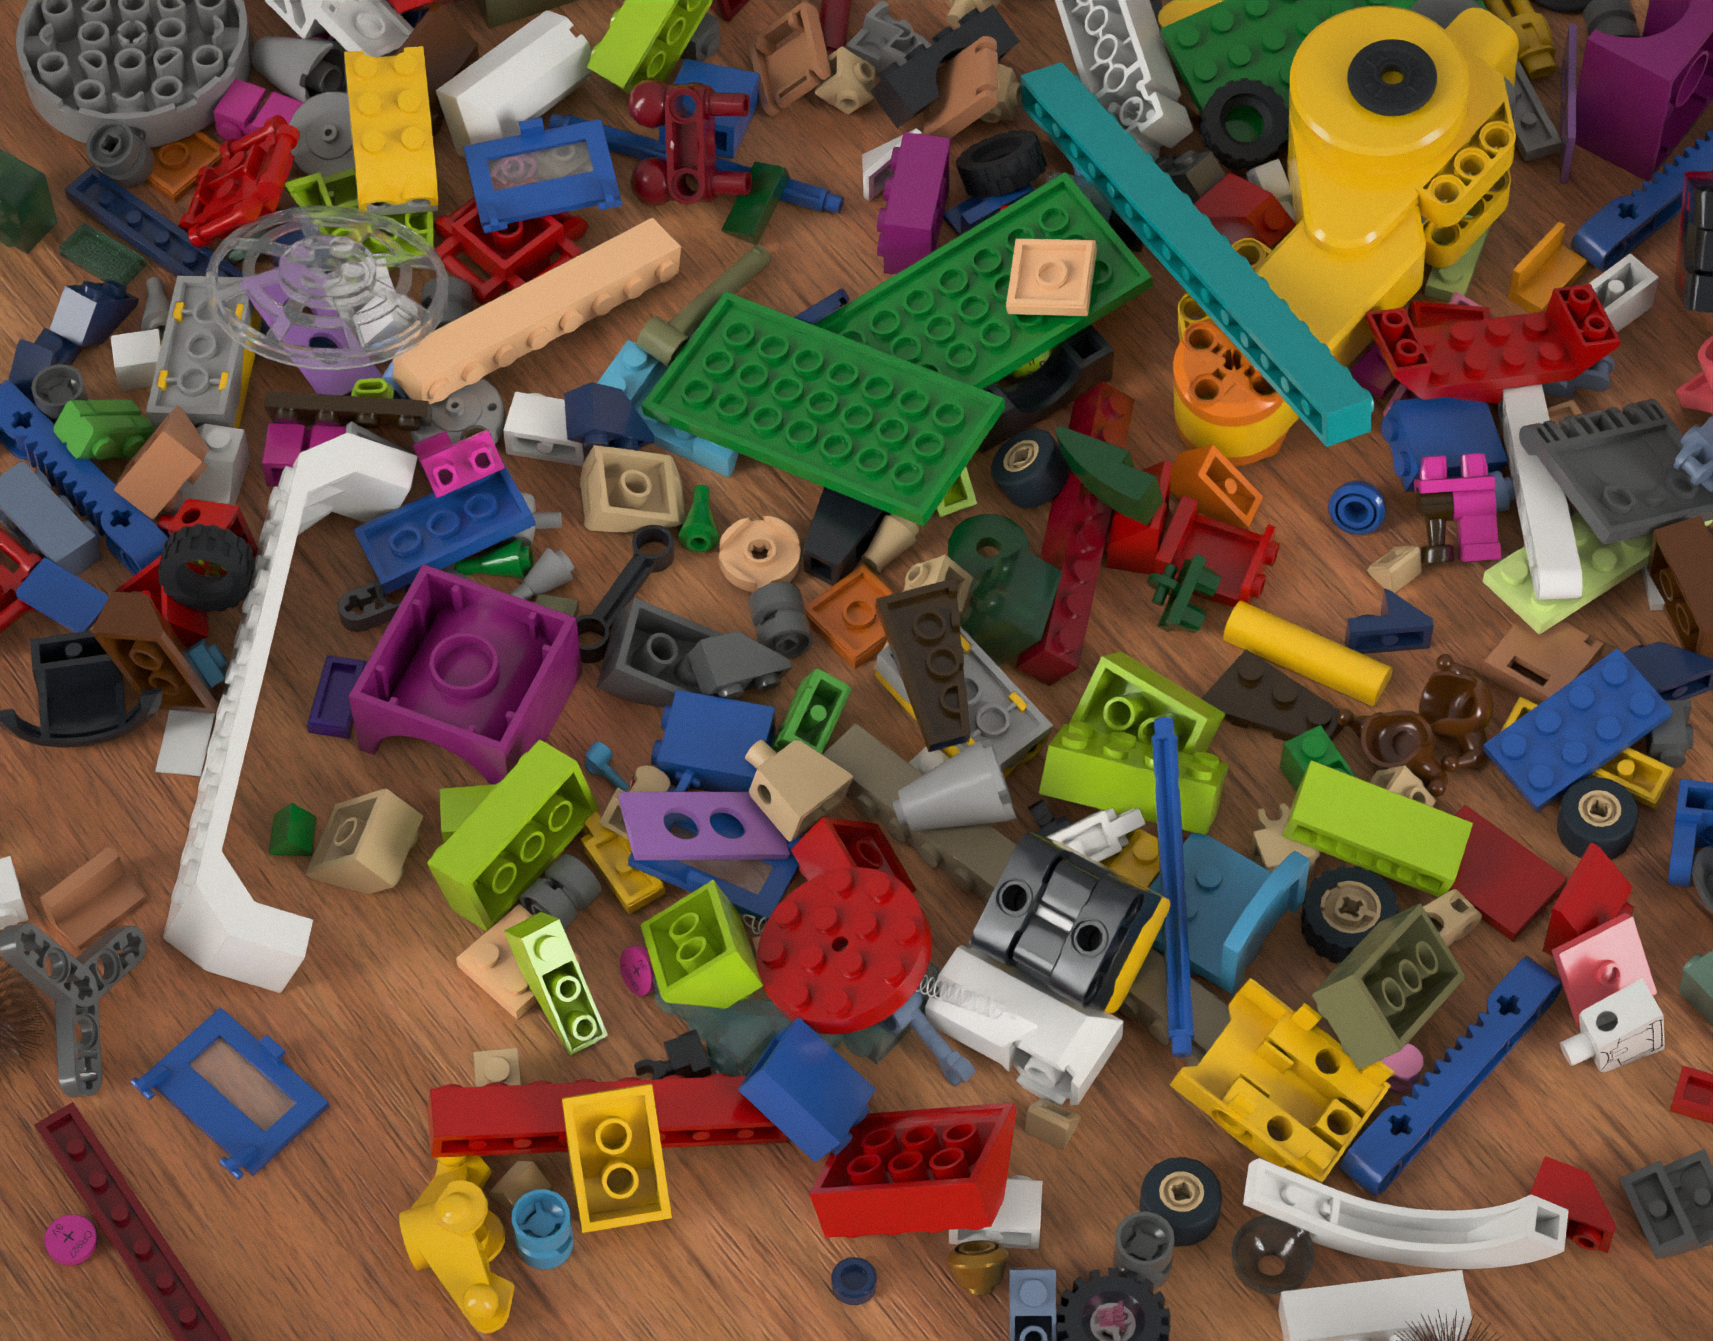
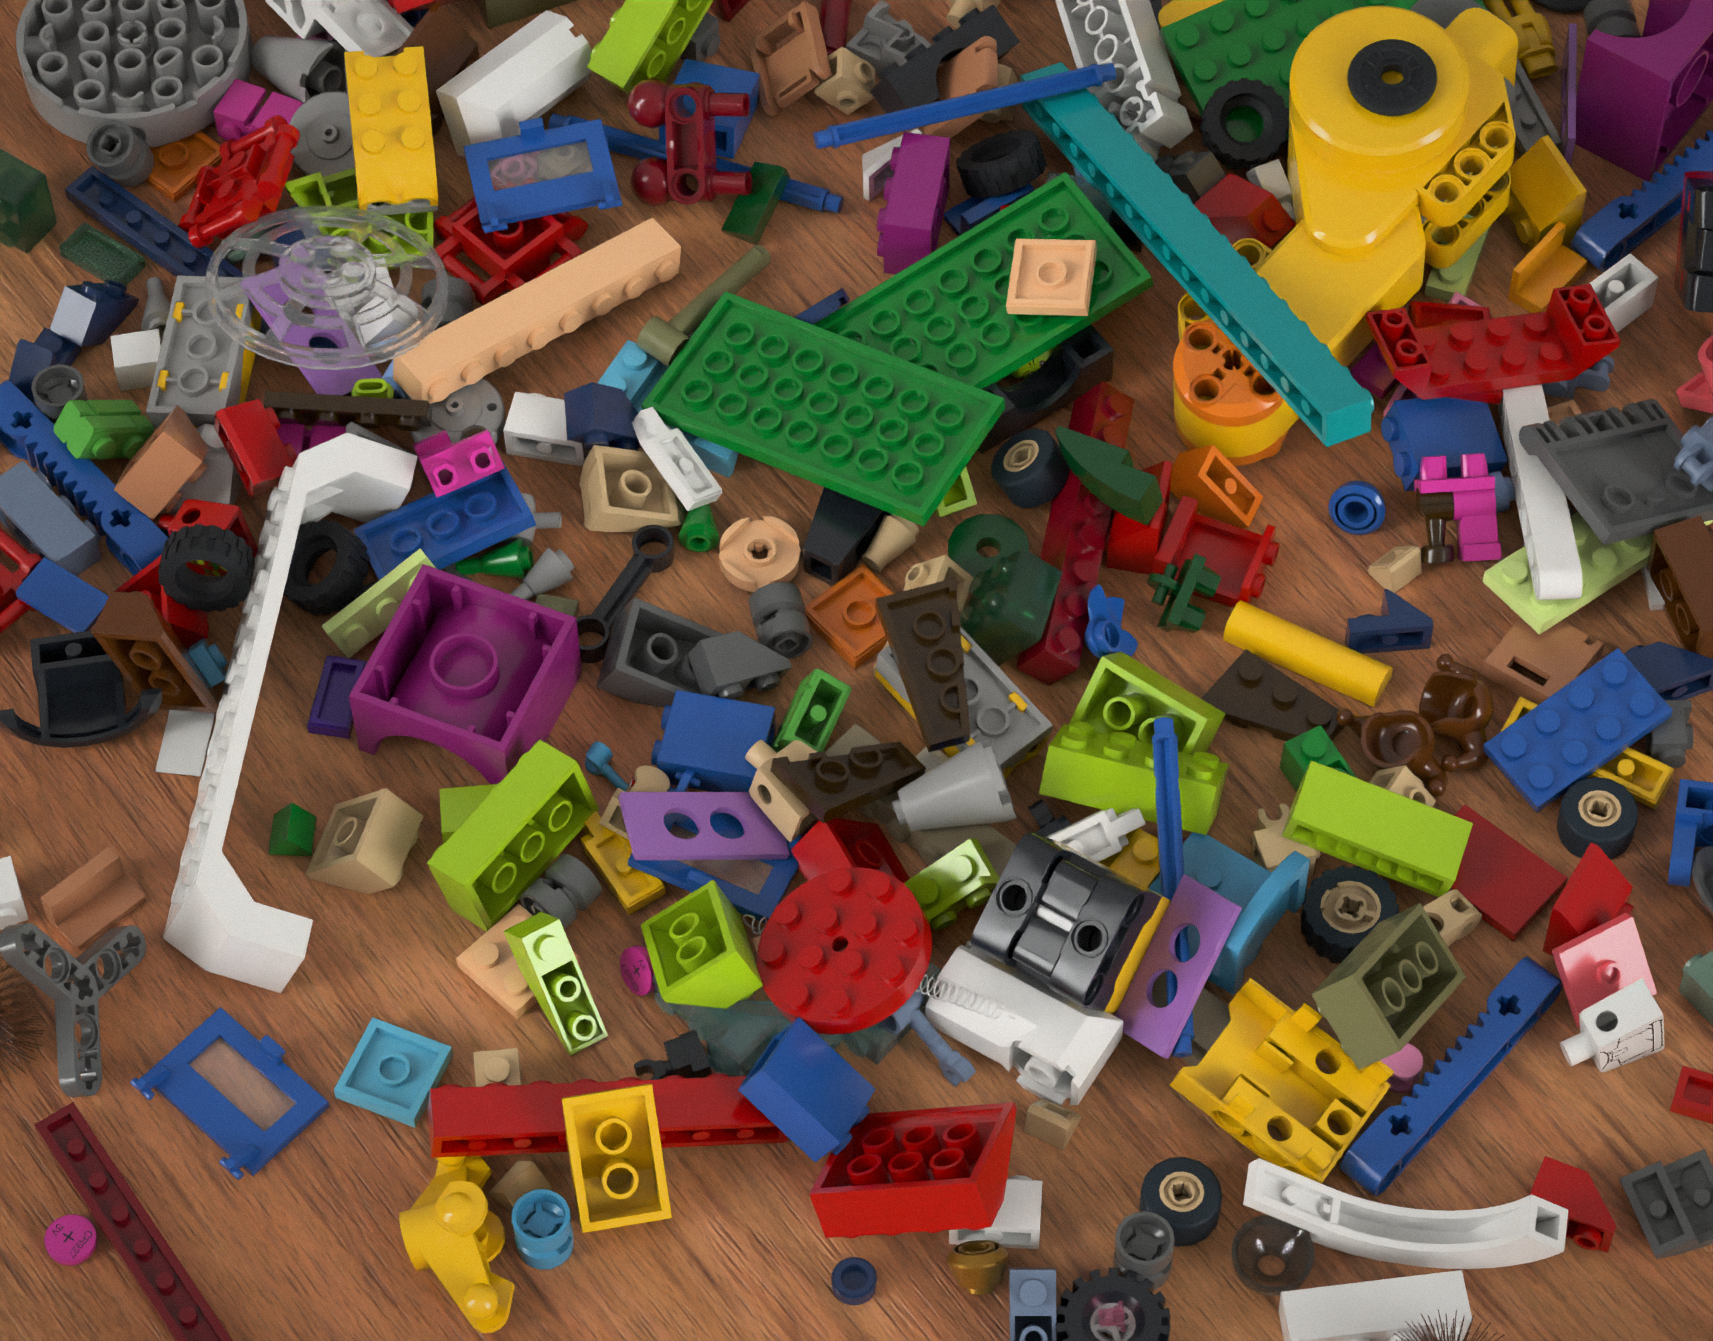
none -> red slope [214,399,298,500]
none -> black tyre [283,519,370,616]
none -> yellowish green plate [322,549,437,658]
none -> medium azure plate [334,1017,453,1128]
none -> white hinge [632,407,723,511]
none -> dark brown wing [770,741,926,823]
none -> blue piece [813,63,1116,149]
none -> lime bracket [904,838,1000,931]
none -> blue plate [1084,584,1138,659]
none -> medium lavender piece [1115,874,1242,1059]
none -> yellow slope [1503,135,1587,250]

